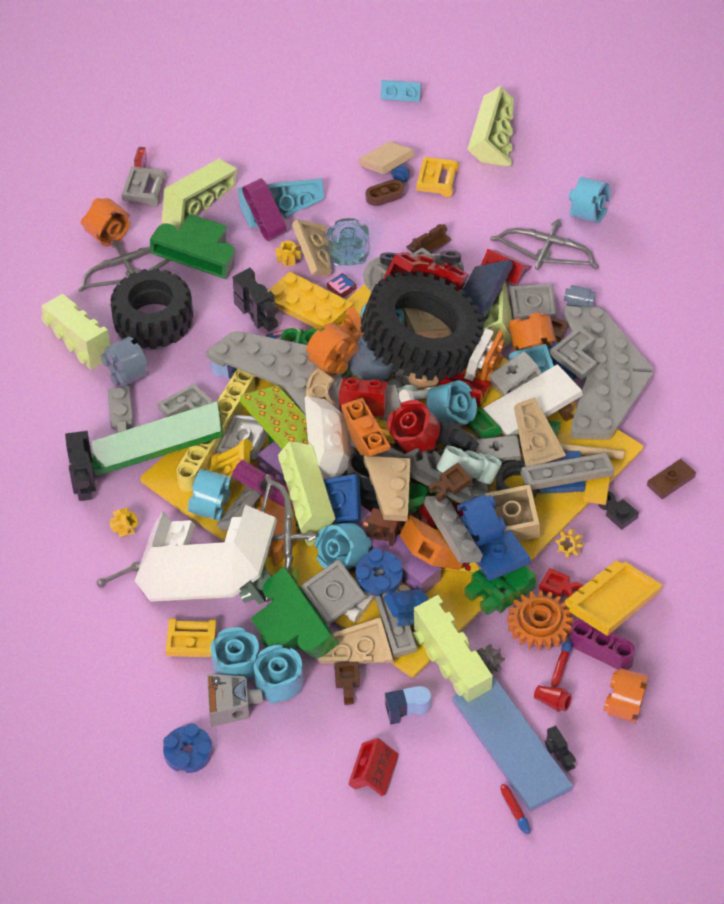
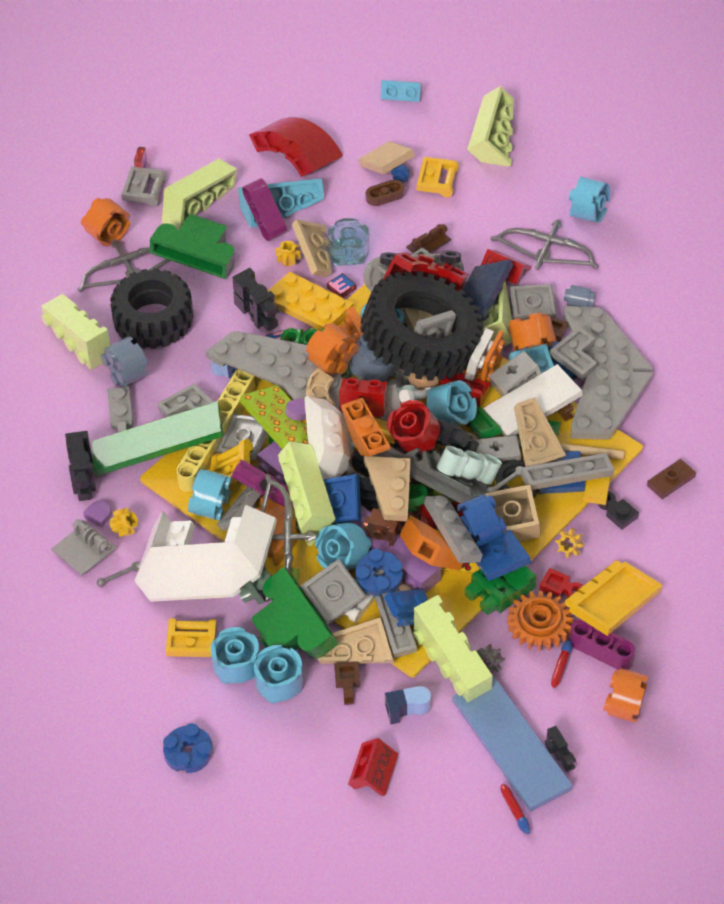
light grey torso [207,674,263,727] -> none
reddish brown plate [429,462,472,502] -> none
red cone [534,685,572,712] -> none
none -> light grey hinge [51,519,117,576]
none -> medium lavender tile [83,501,111,527]
none -> red panel [249,117,343,177]
none -> medium lavender tile [285,398,306,421]
none -> light grey plate [414,310,456,338]
none -> light grey hinge [487,466,522,493]

